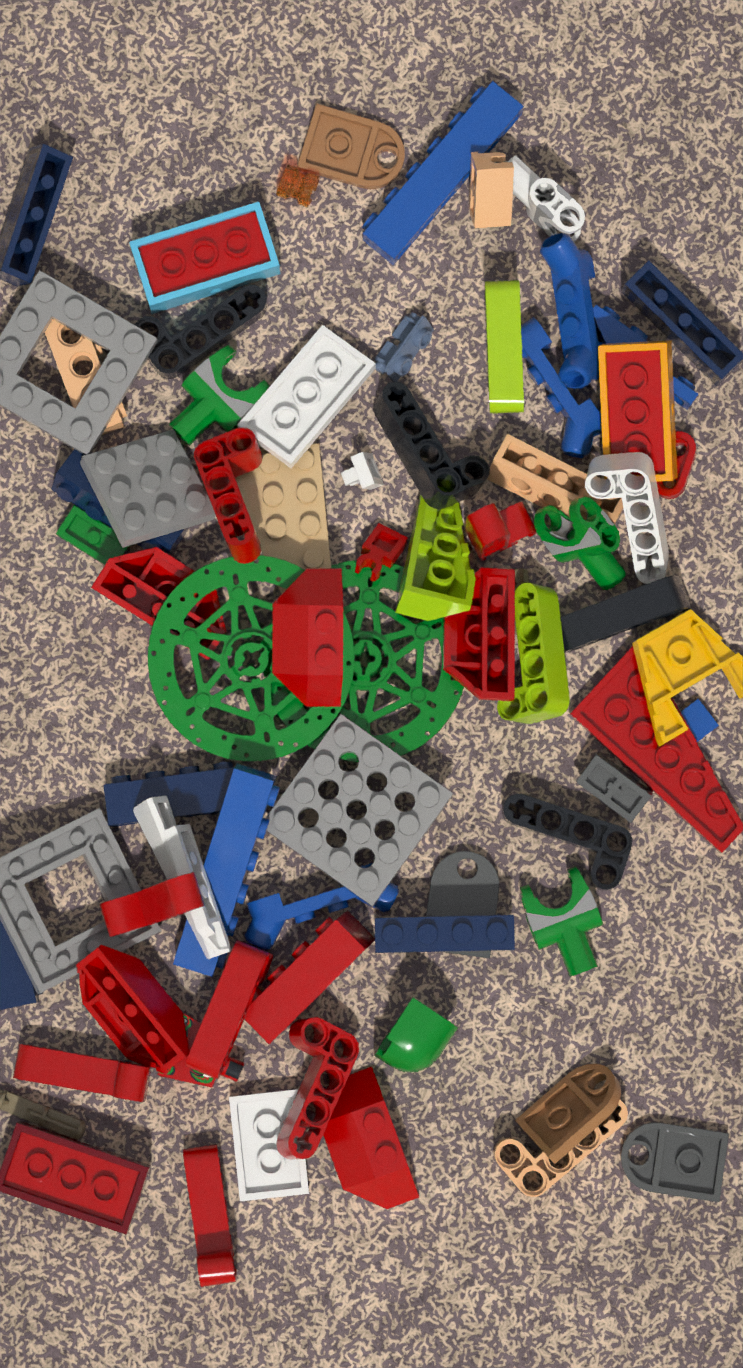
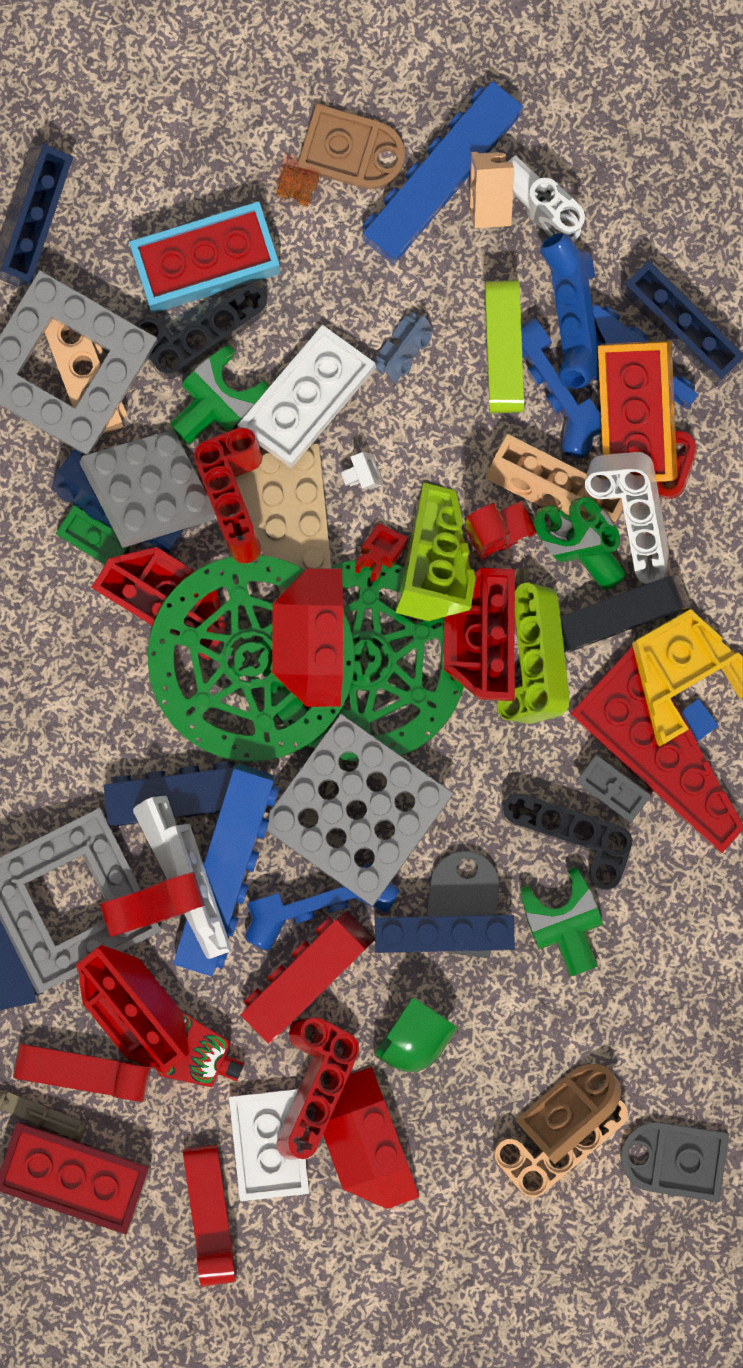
red beam [185,940,273,1080] -> none
black beam [373,382,490,509] -> none

